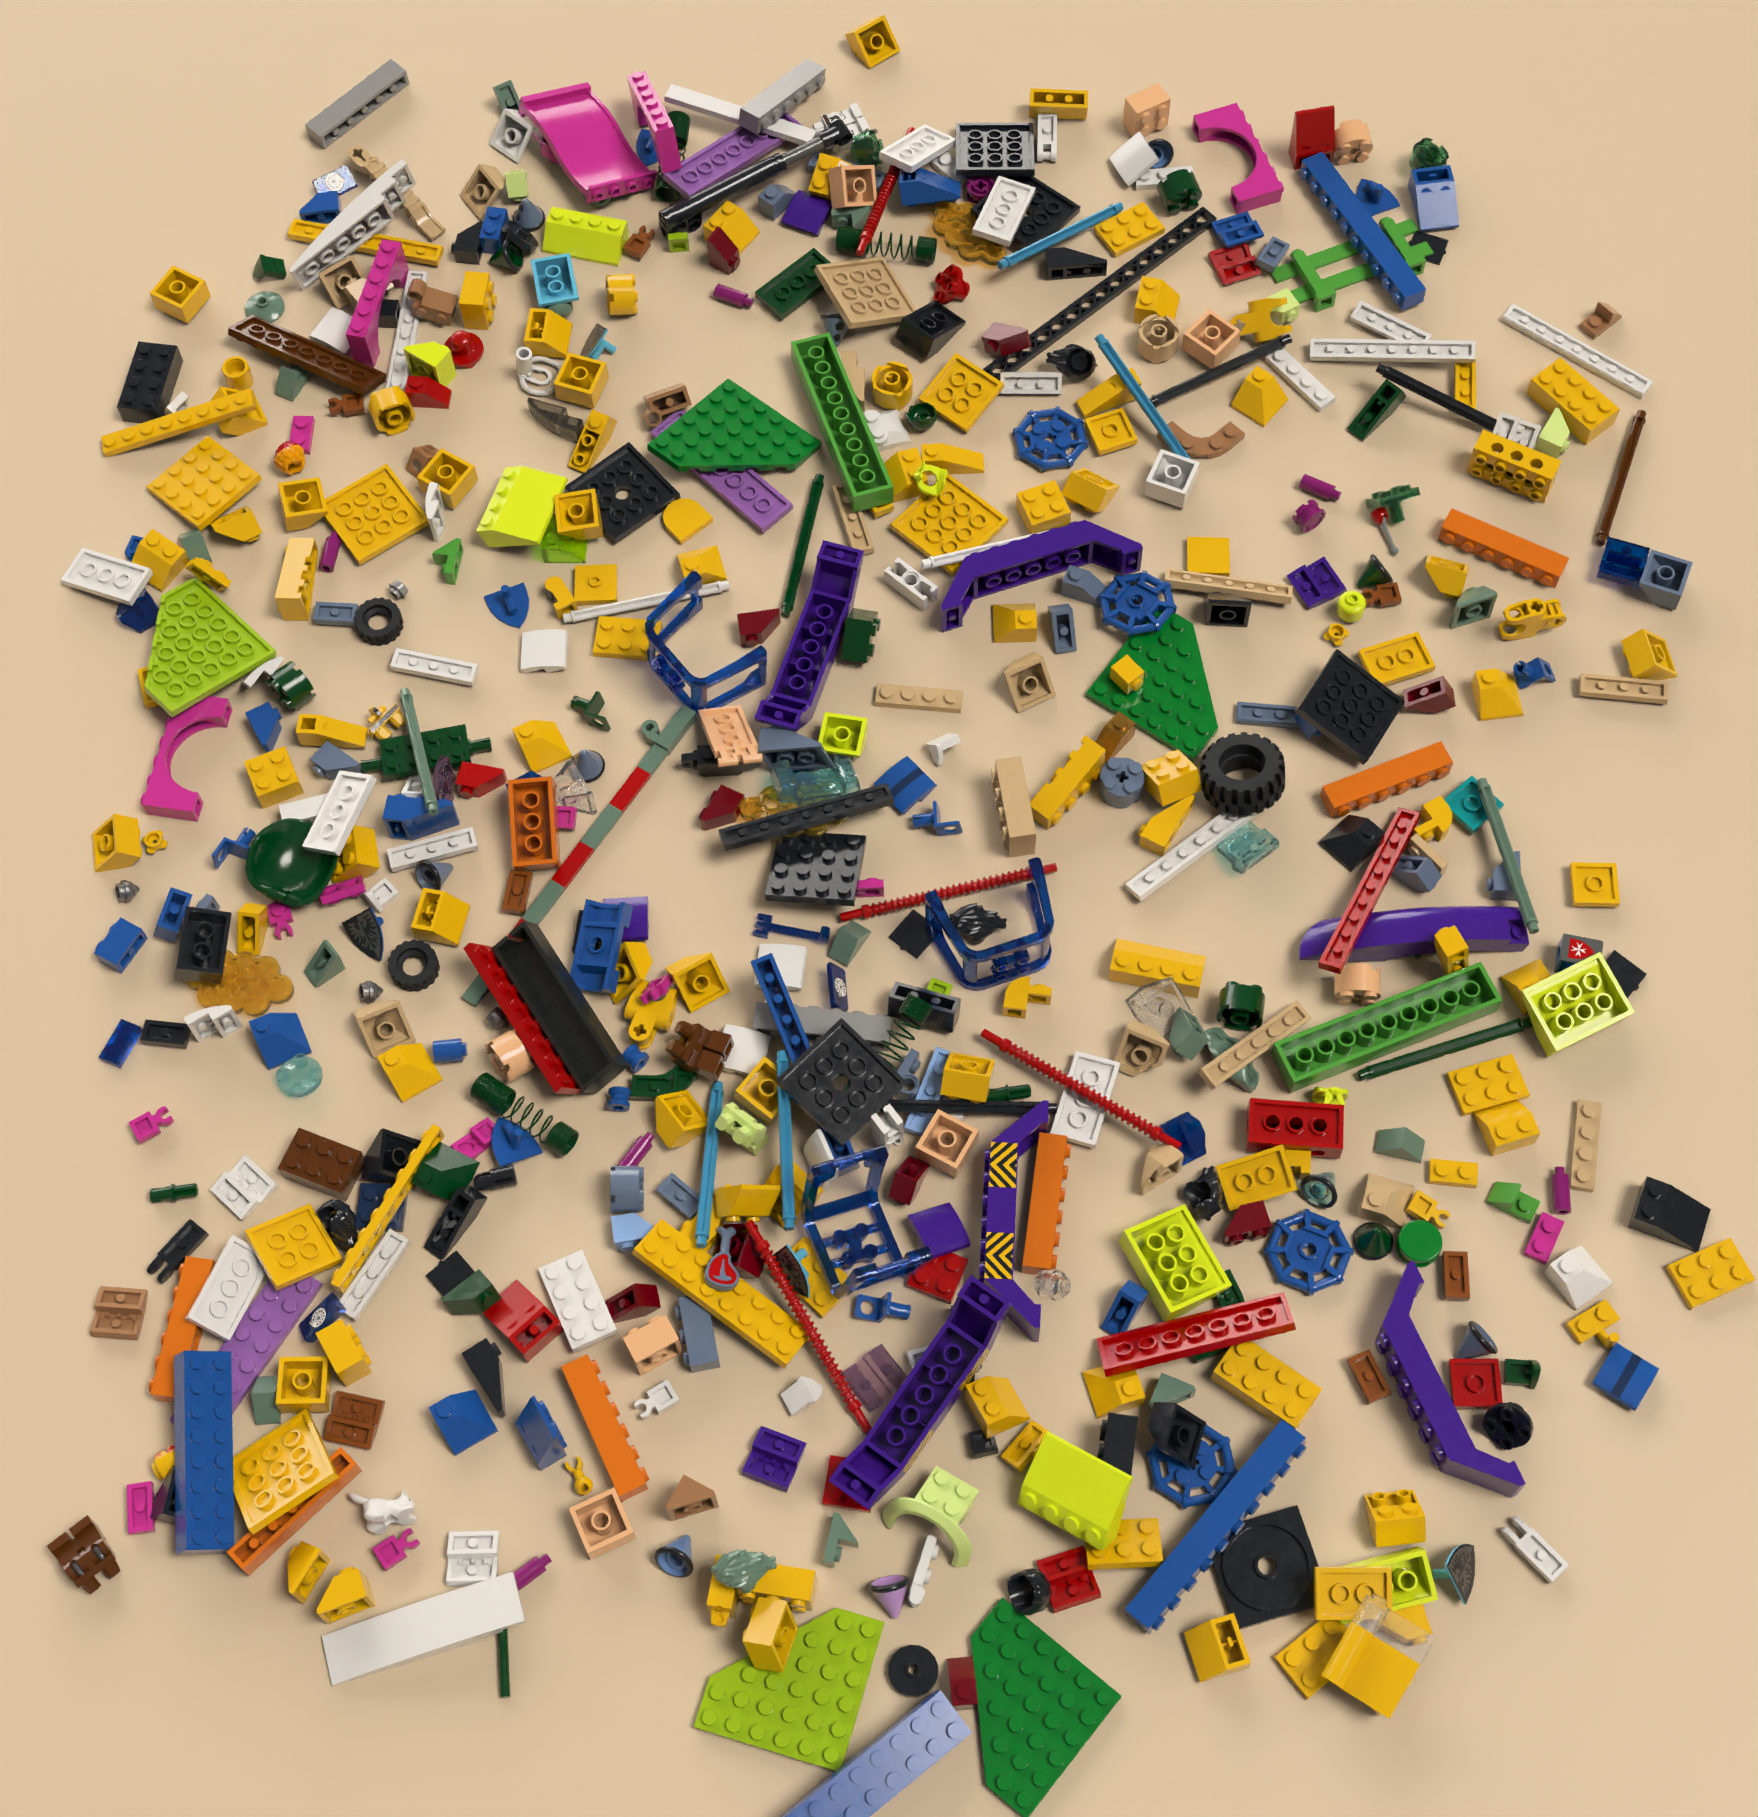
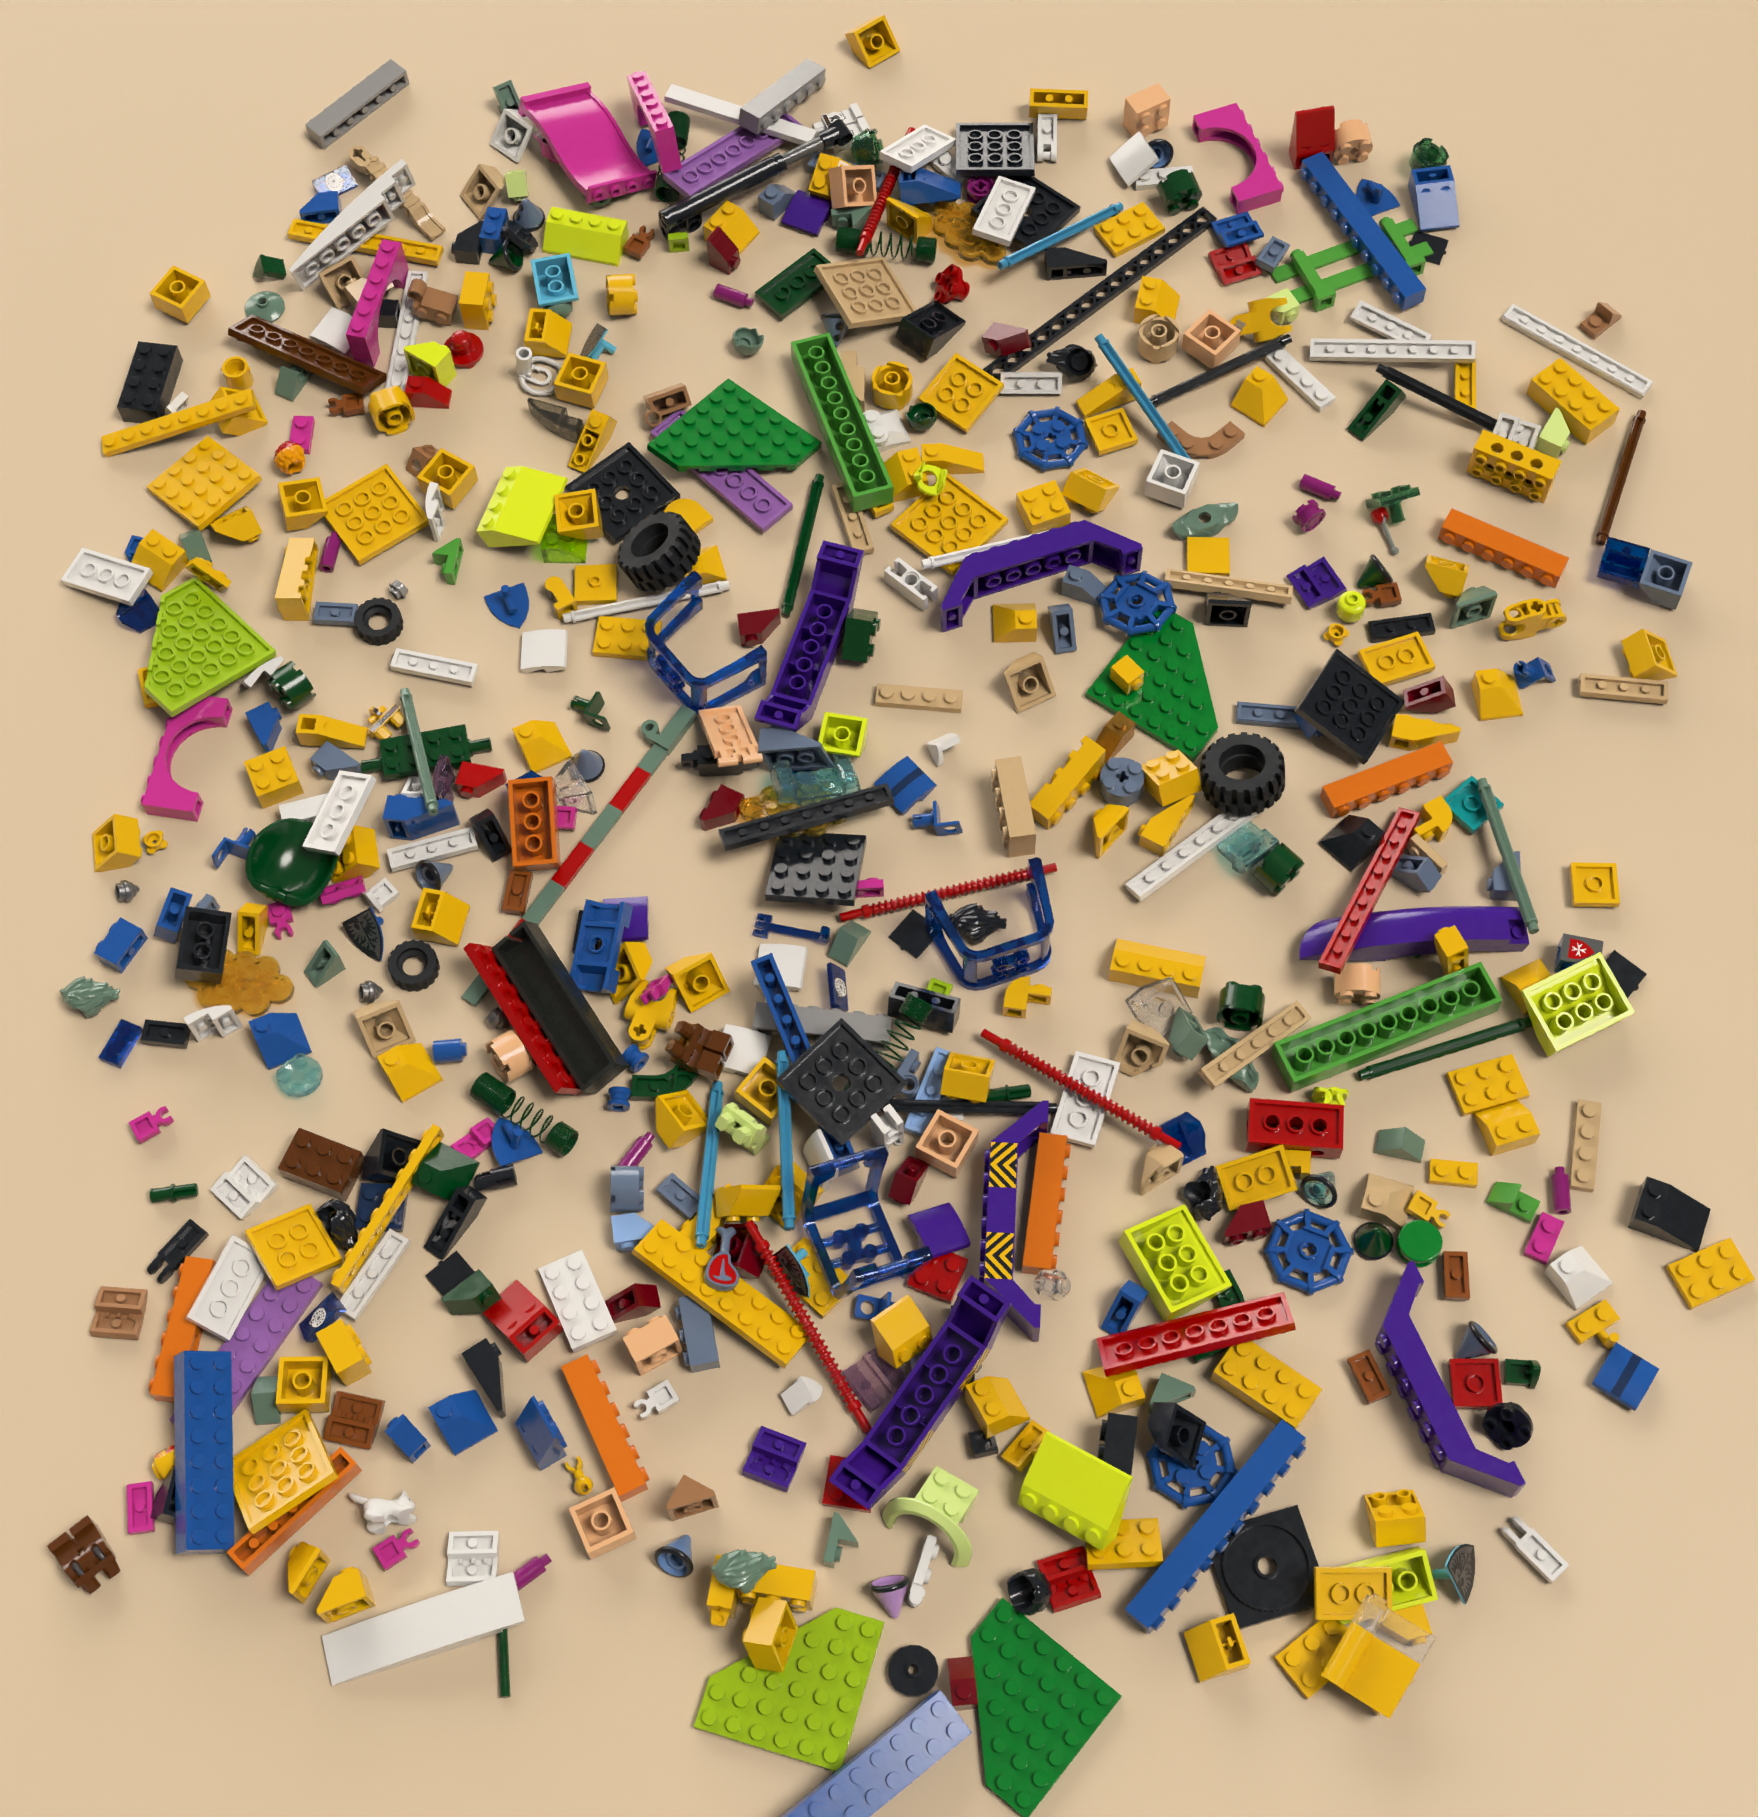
none -> sand green hair [60,976,120,1017]
none -> blue slope [385,1414,431,1463]
none -> black slope [469,808,512,861]
none -> black tyre [618,511,701,592]
none -> sand green hair [732,327,764,355]
none -> yellow slope [870,1295,932,1369]
none -> yellow slope [886,197,932,244]
none -> yellow slope [1092,804,1129,859]
none -> sand green piece [1171,502,1239,539]
none -> dark green brick [1252,842,1305,896]
none -> black tile [1367,613,1436,643]
none -> yellow slope [1388,714,1461,751]

